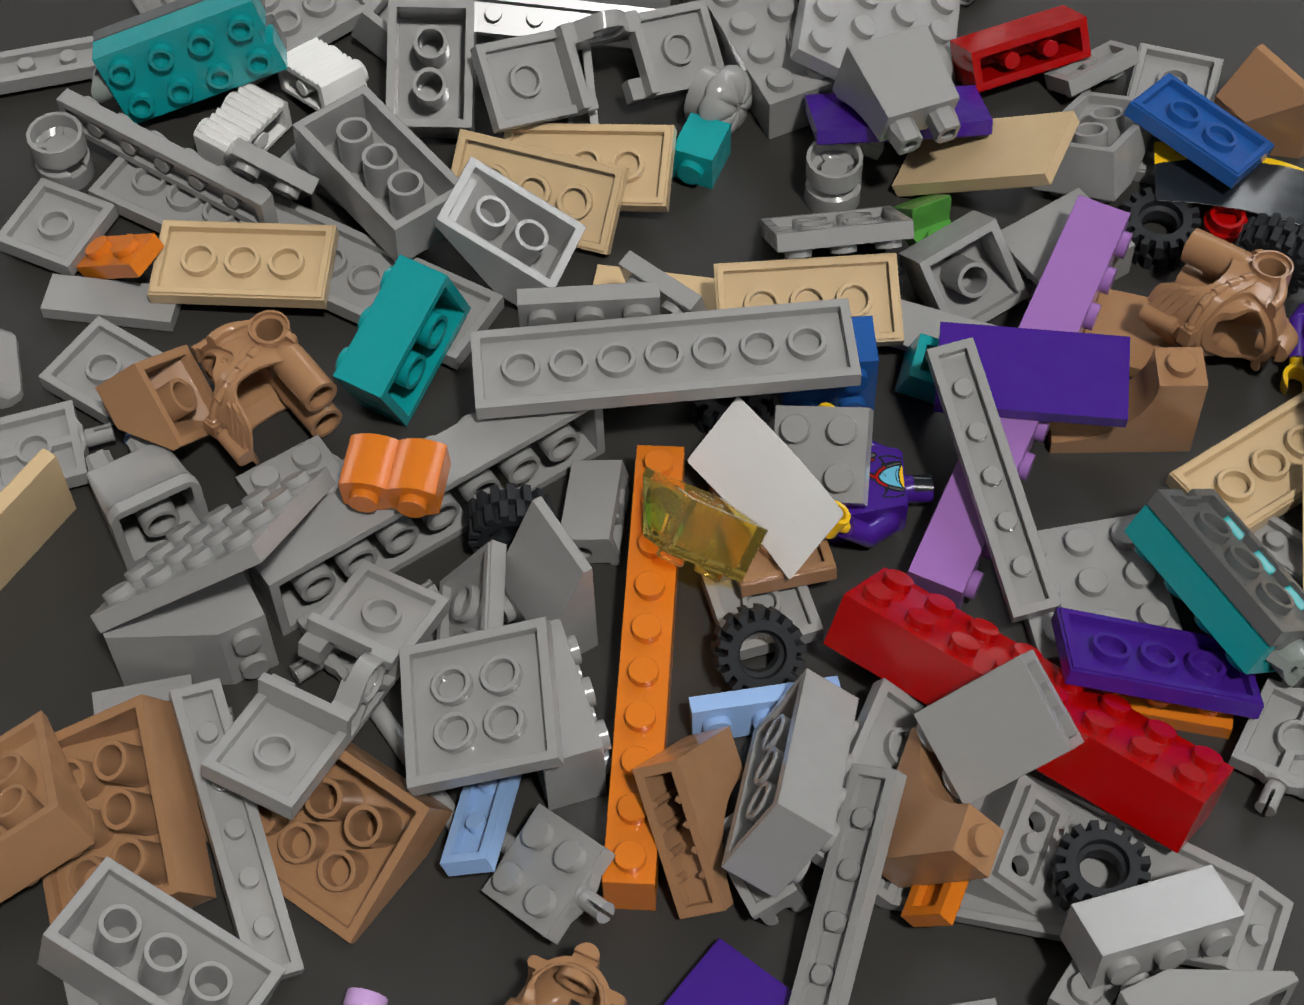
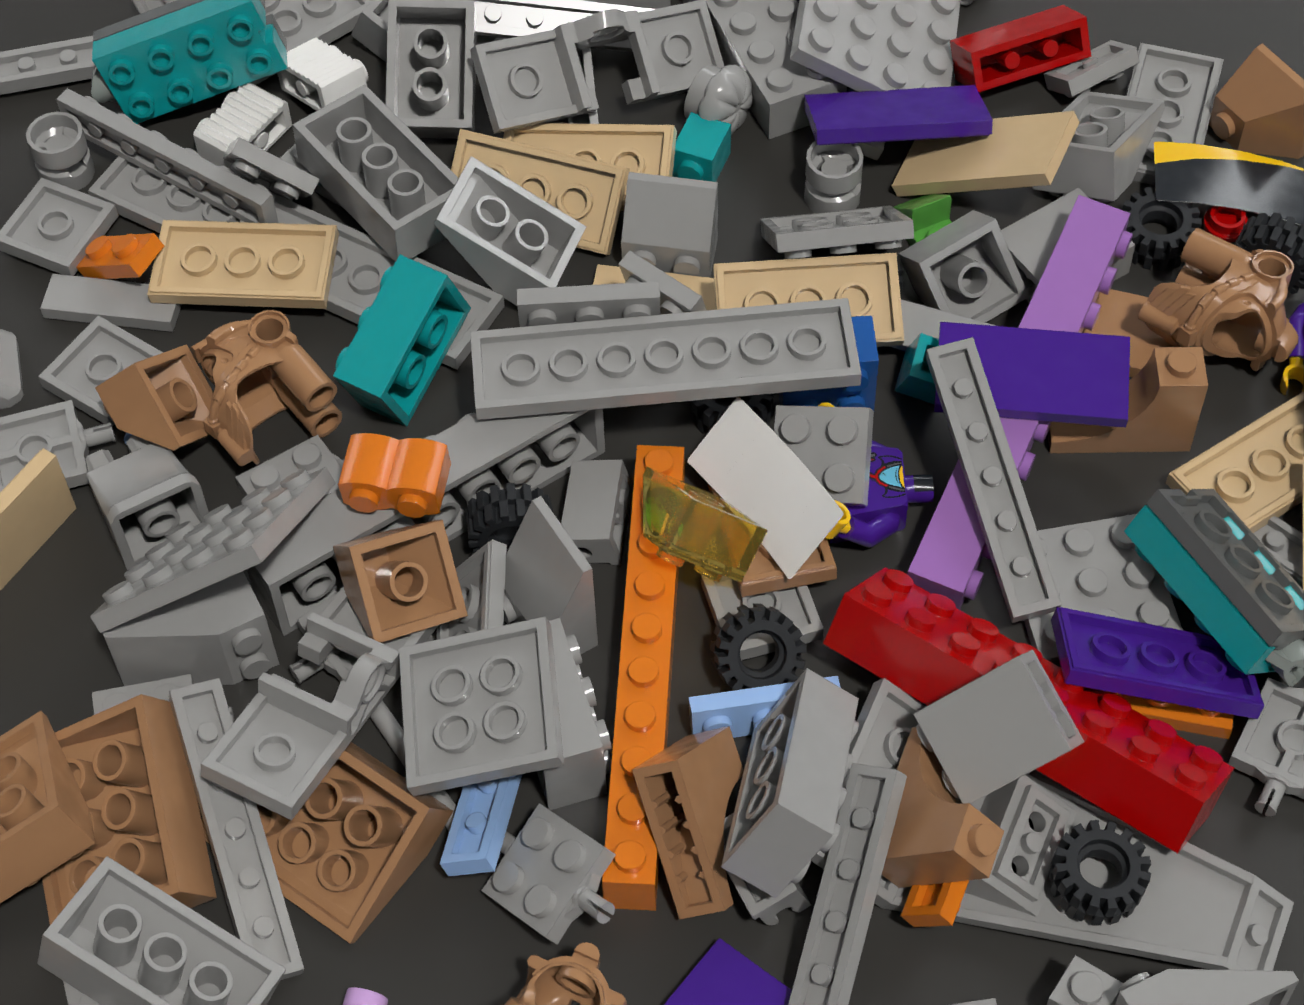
light grey hips [832,24,961,155] -> none
light grey brick [1060,864,1245,988] -> none
blue tile [1123,73,1275,189] -> none
none -> medium nougat slope [333,520,468,643]
none -> light grey slope [621,172,718,278]

